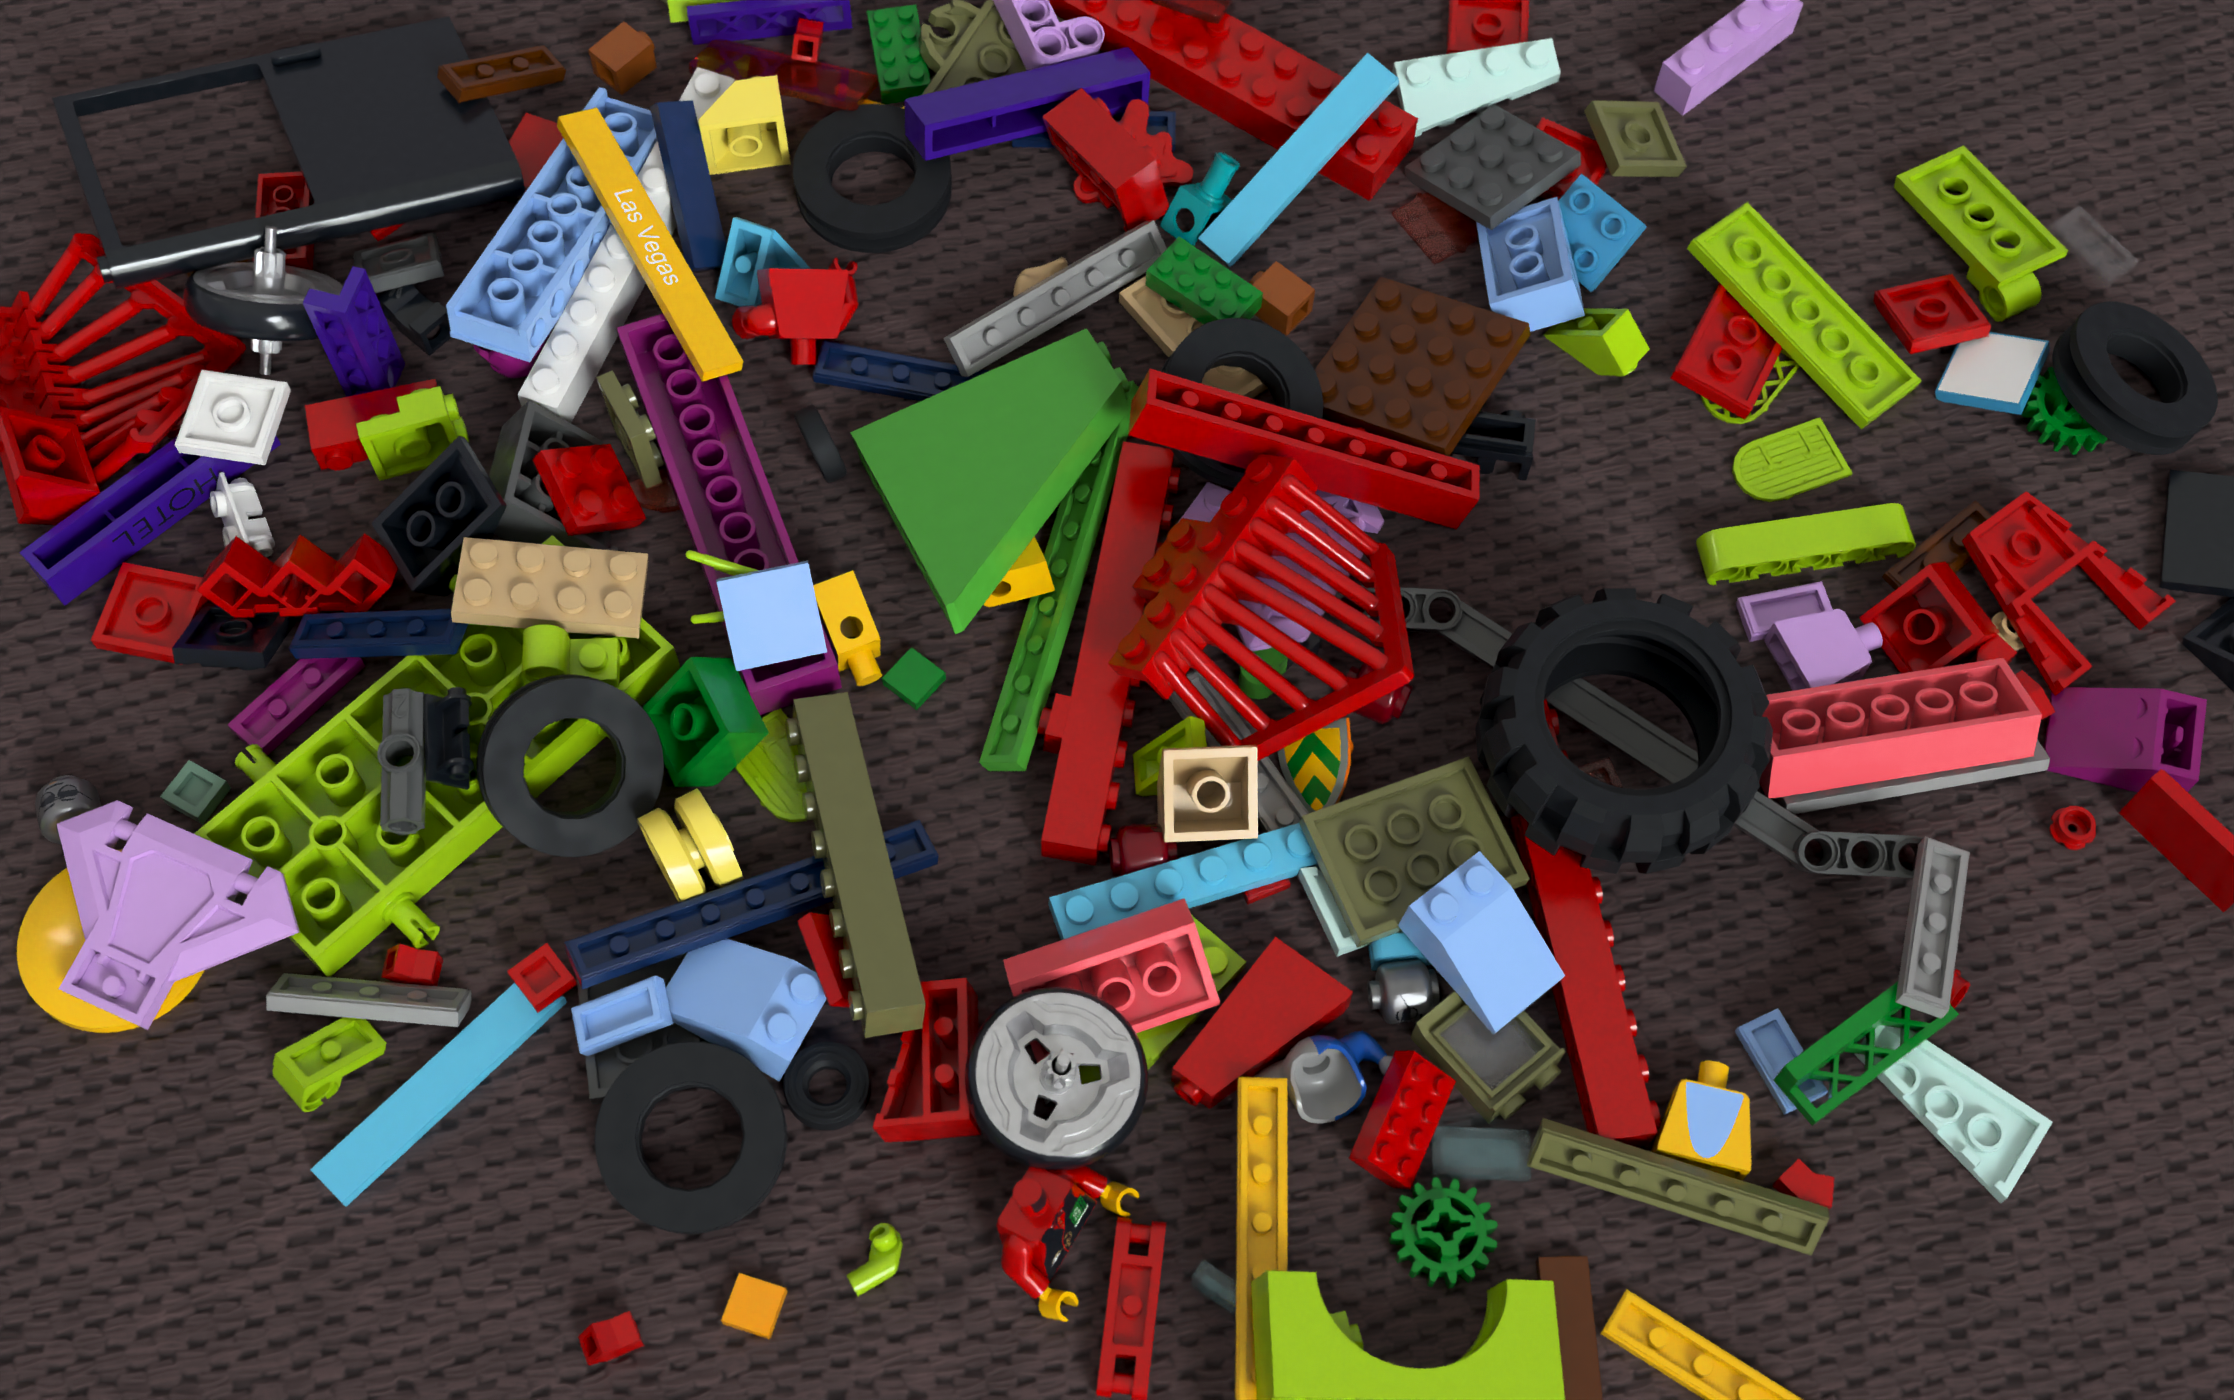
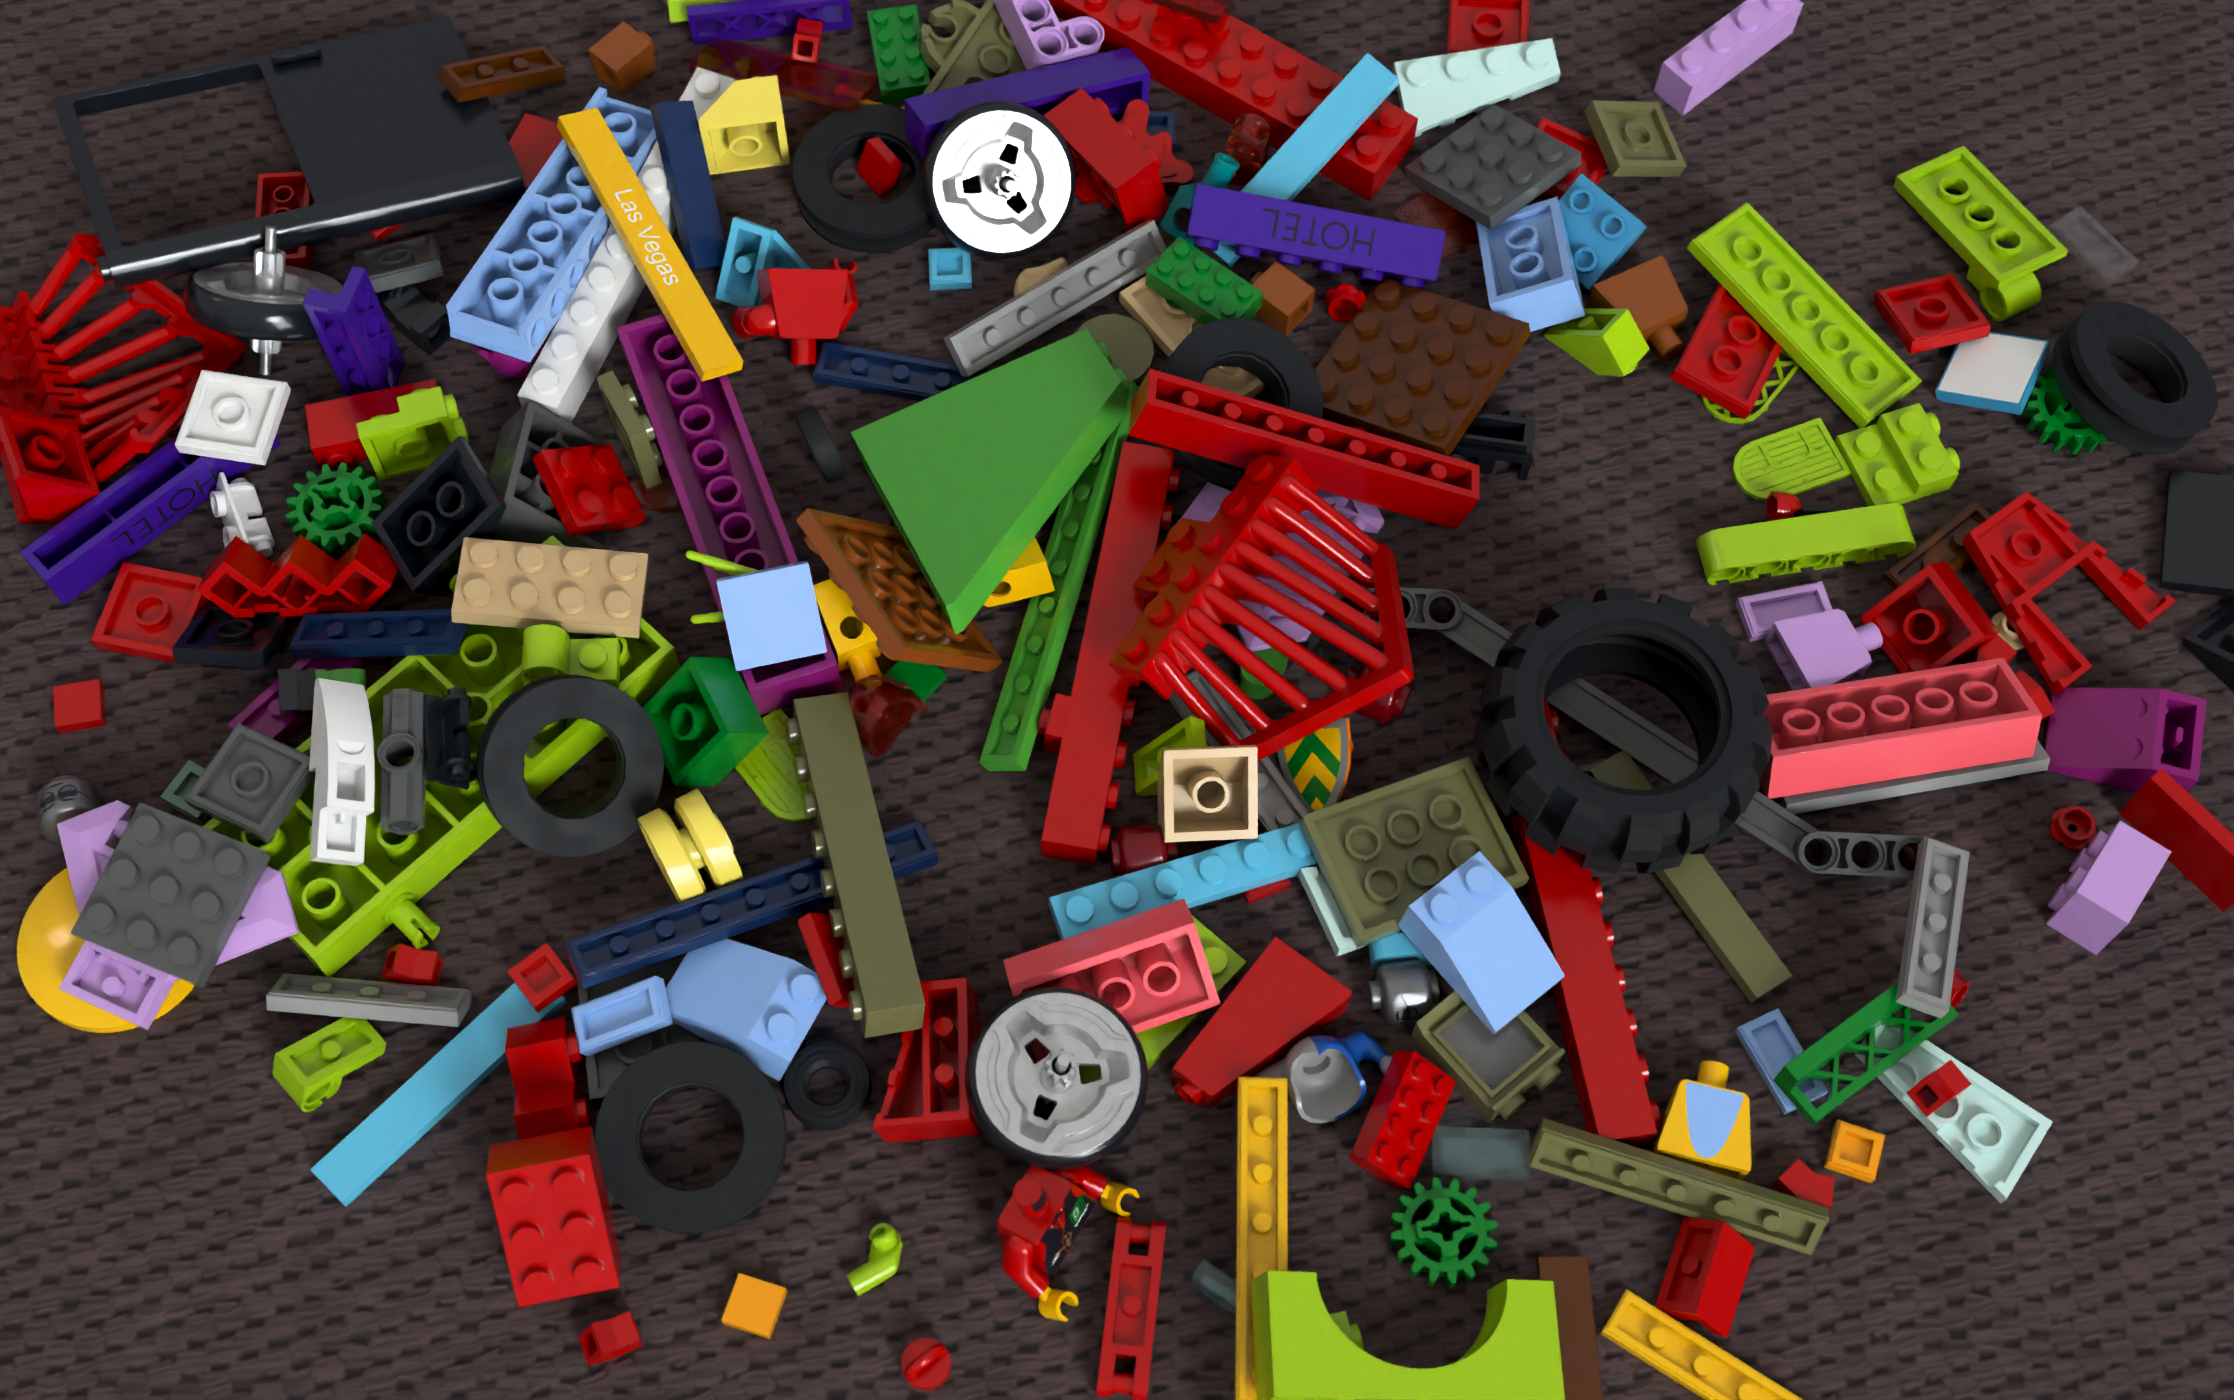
none -> red tile [53,679,106,733]
none -> dark grey plate [71,802,271,988]
none -> dark grey tile [184,723,315,844]
none -> black leg [277,668,367,718]
none -> green gear [286,462,386,556]
none -> white slope [309,678,375,866]
none -> red brick [486,1126,621,1307]
none -> red brick [505,1017,591,1140]
none -> dark orange plate [796,508,1003,673]
none -> clear red helmet [850,674,928,758]
none -> red tile [856,137,903,198]
none -> red tile [901,1337,952,1391]
none -> wheel [922,101,1076,259]
none -> medium azure tile [928,248,972,290]
none -> olive tile [1074,314,1154,384]
none -> dark purple brick [1185,184,1446,290]
none -> clear red leg [1225,113,1271,187]
none -> red plate [1324,283,1366,323]
none -> olive tile [1586,749,1792,1004]
none -> dark orange torso [1587,255,1688,360]
none -> red panel [1655,1217,1754,1337]
none -> red hinge [1766,491,1869,521]
none -> light orange tile [1824,1120,1885,1183]
none -> lime plate [1835,403,1960,506]
none -> red piece [1907,1060,1971,1117]
none -> lavender brick [2046,821,2171,955]

